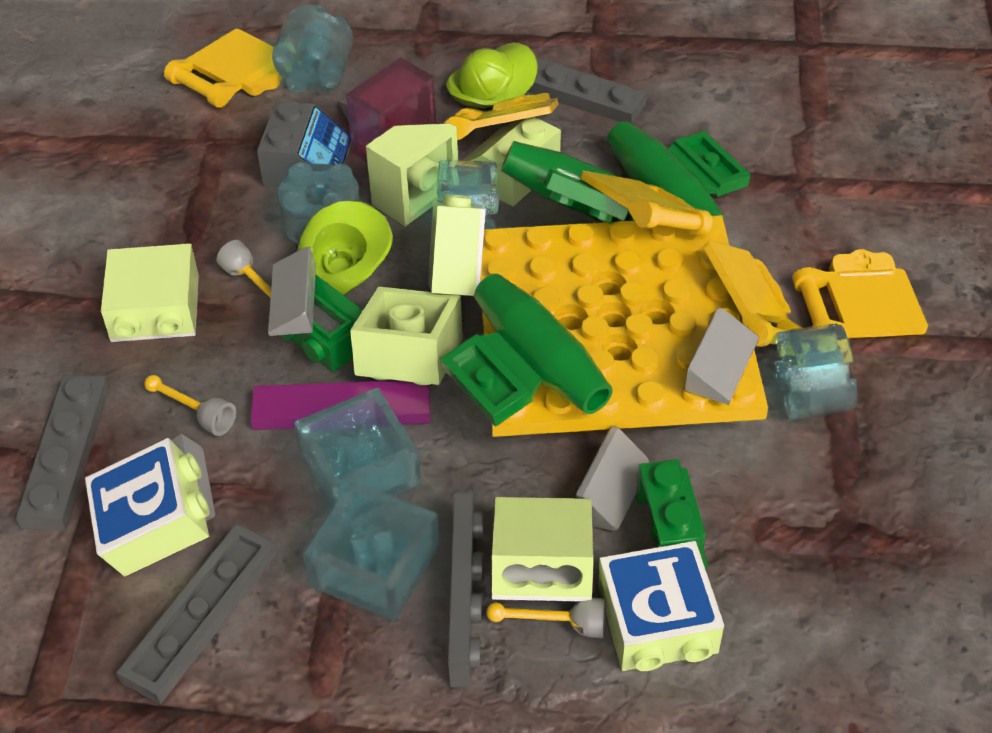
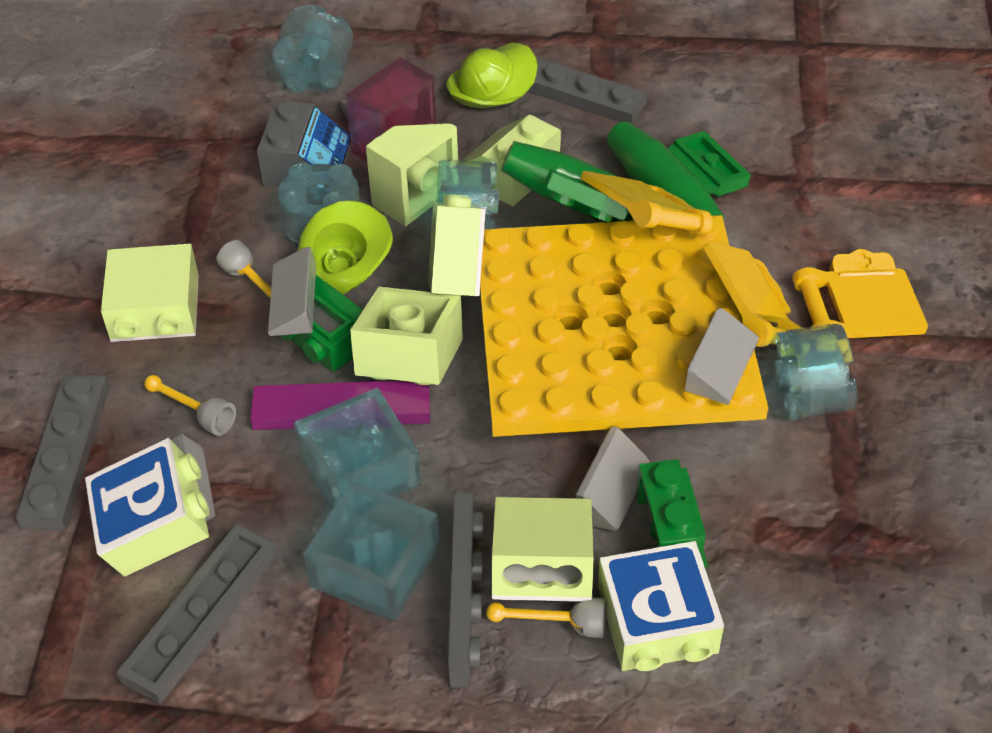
yellow piece [164,29,290,108] -> none
green plate [440,274,613,427] -> none
yellow piece [444,93,559,140] -> none

